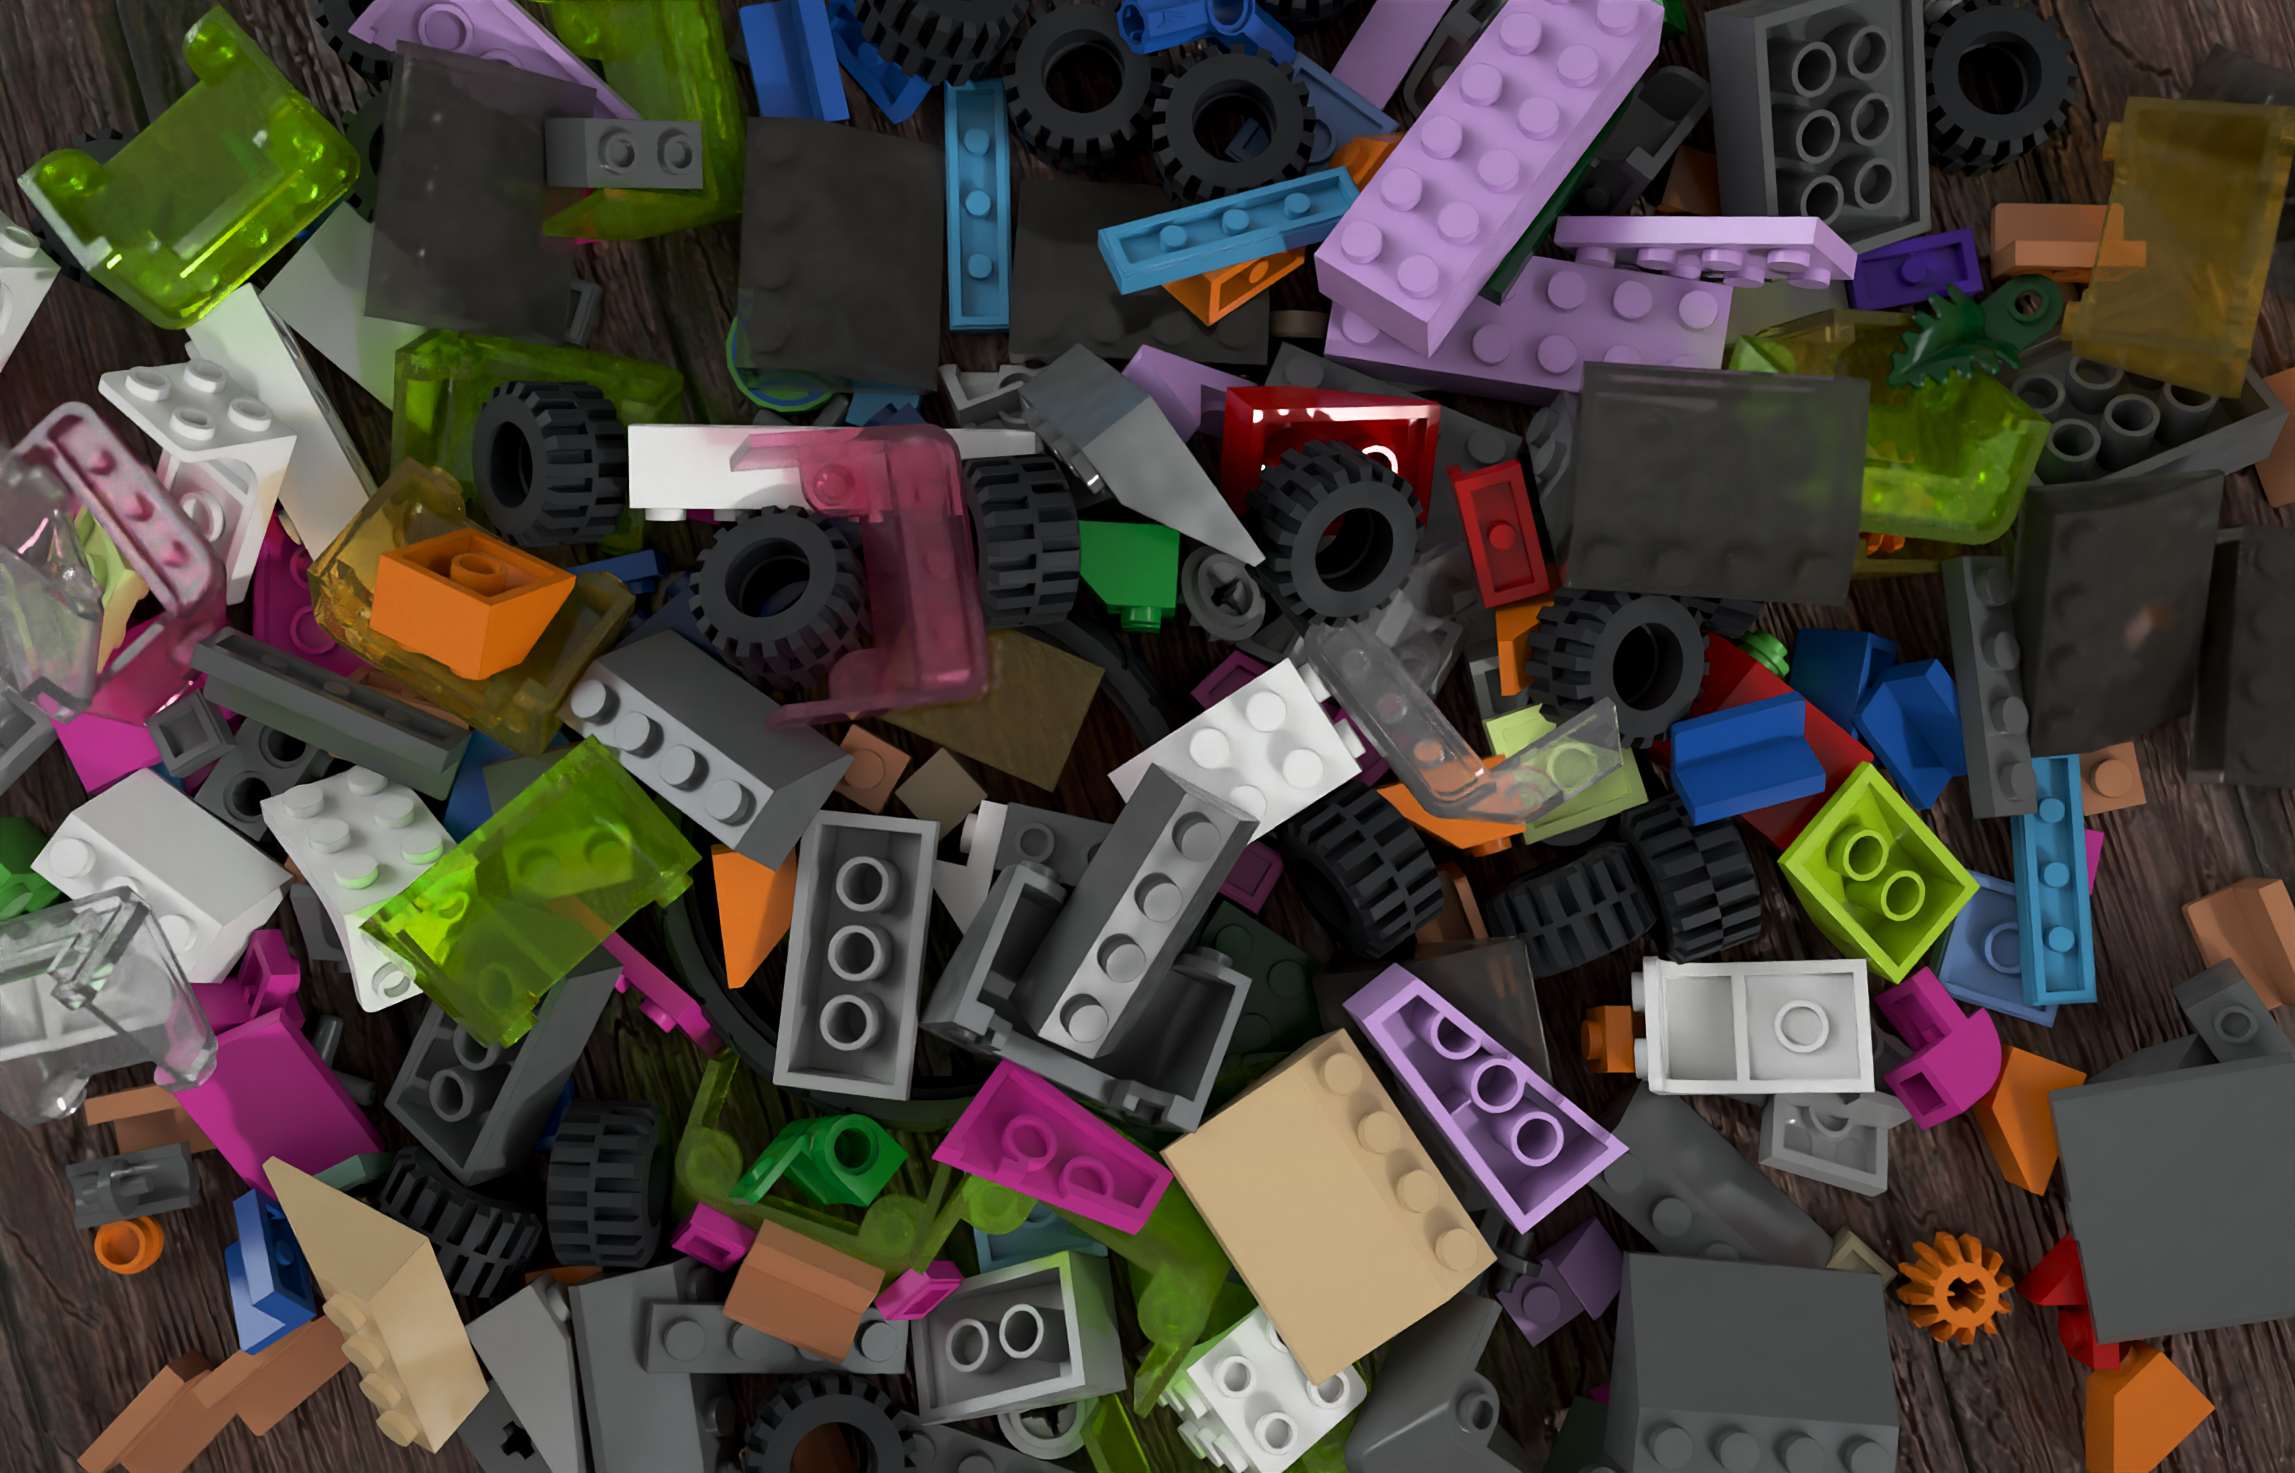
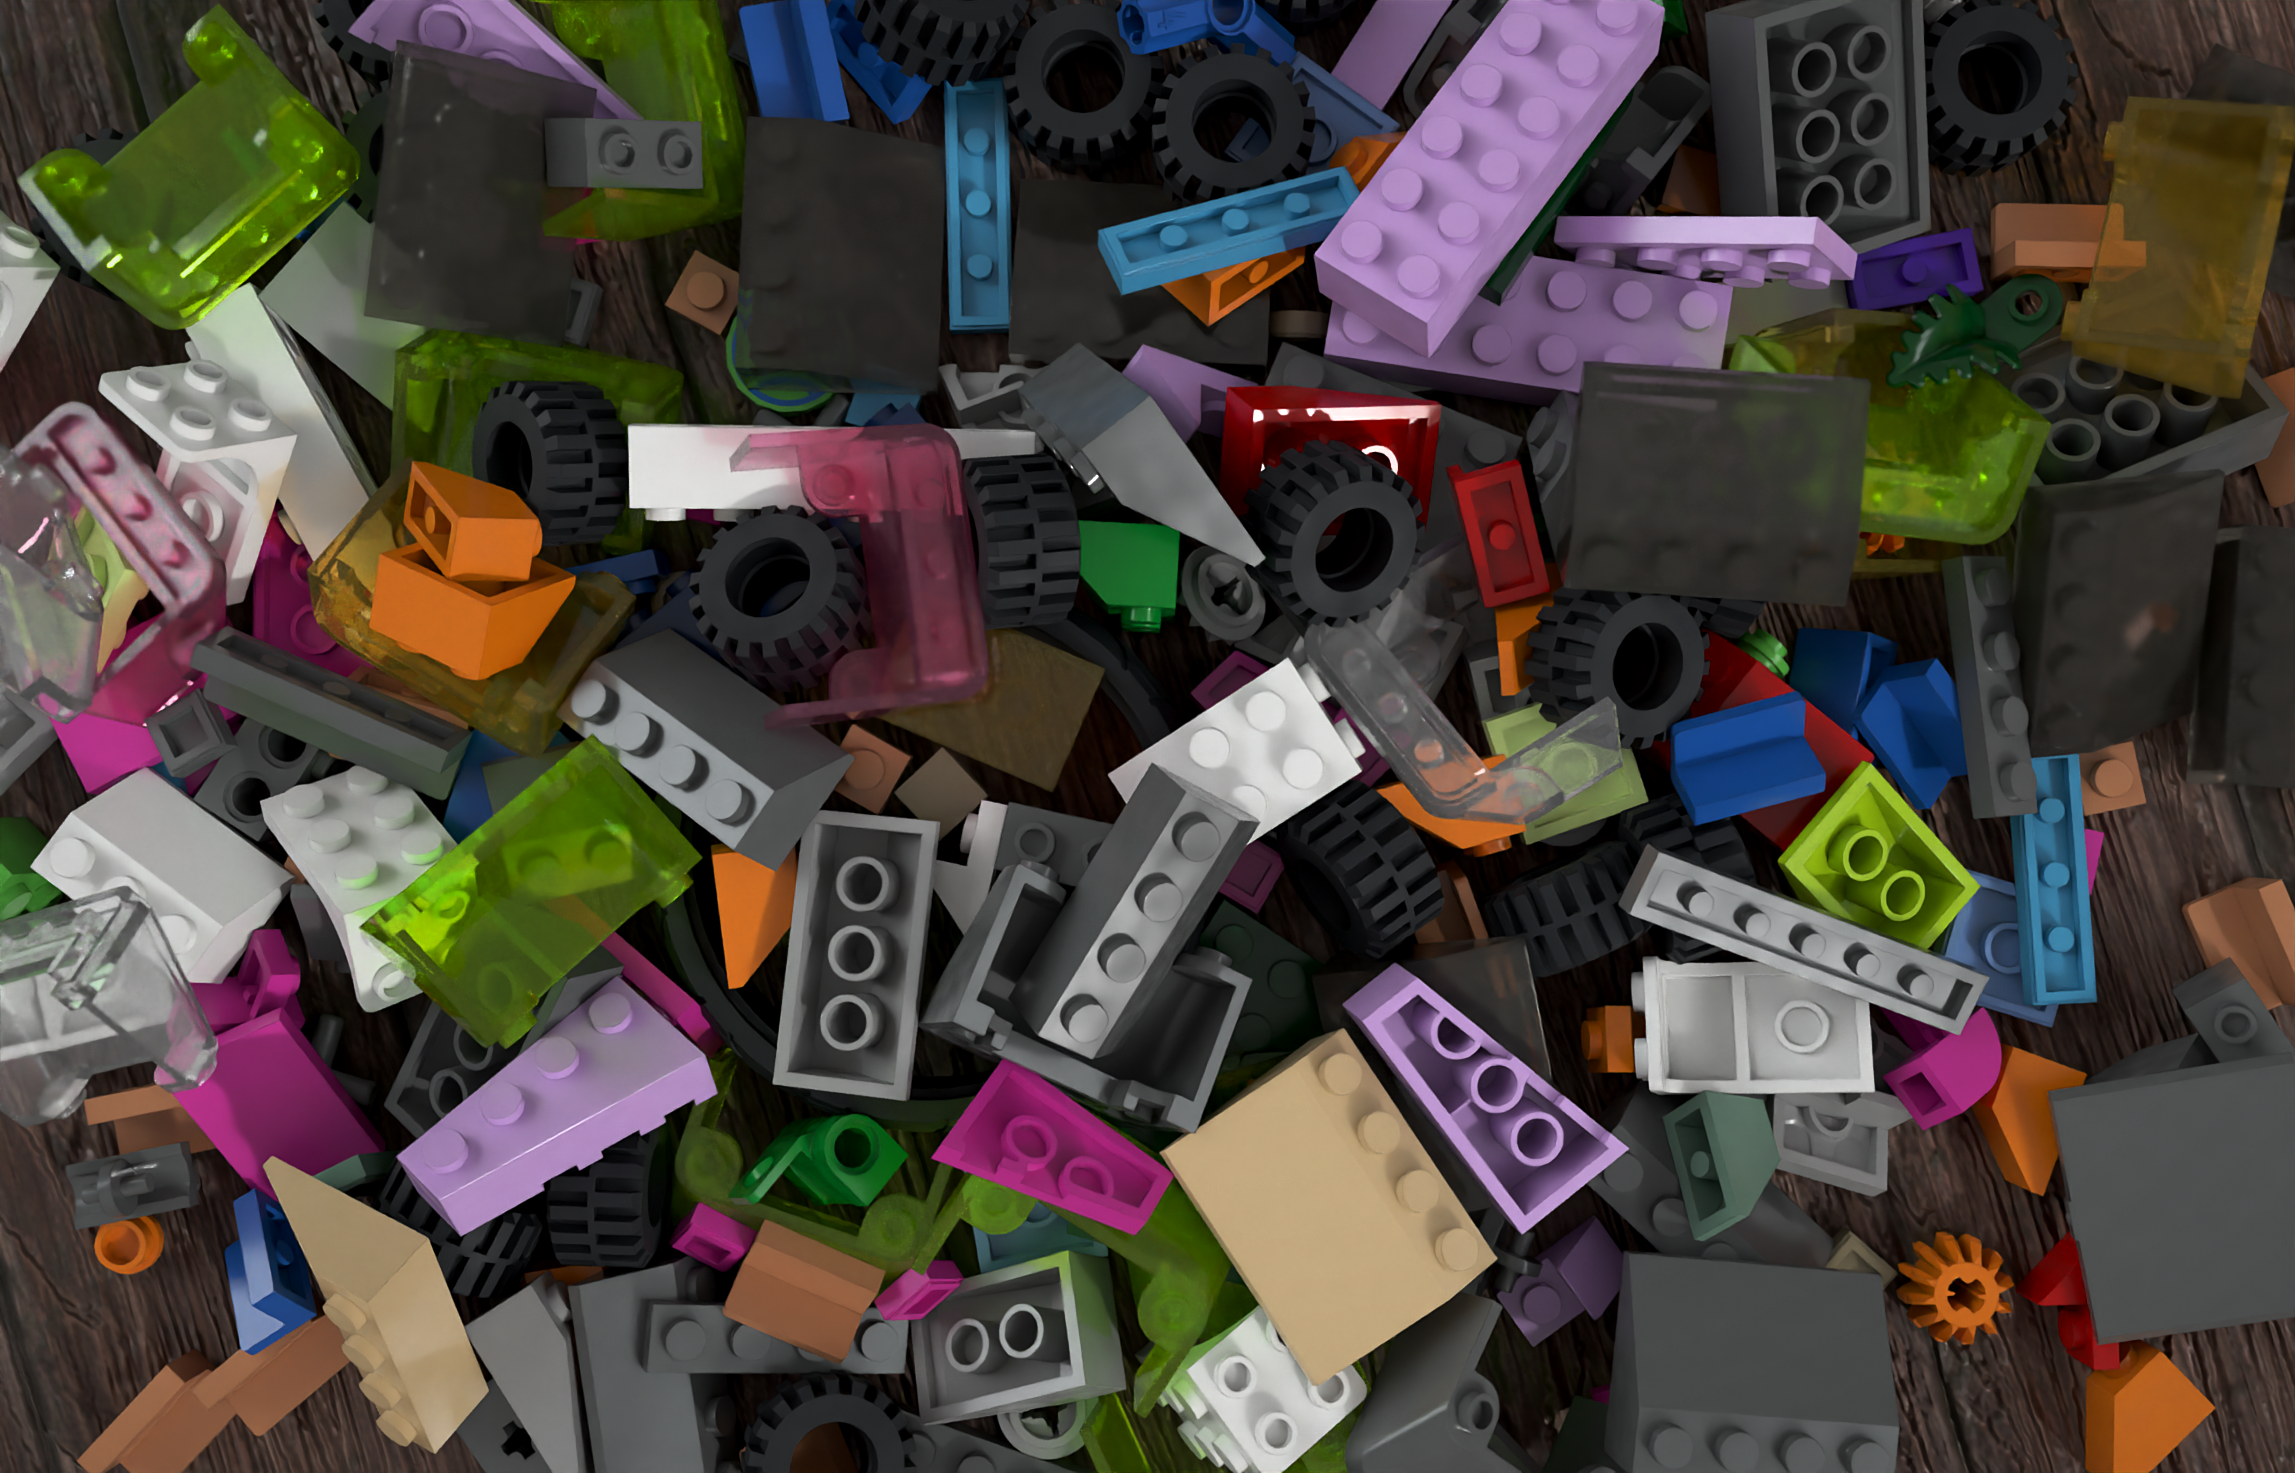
none -> lavender wedge [396,975,718,1236]
none -> orange slope [403,461,542,581]
none -> nougat plate [665,250,755,340]
none -> plate [1618,843,1990,1036]
none -> sand green slope [1662,1090,1781,1241]

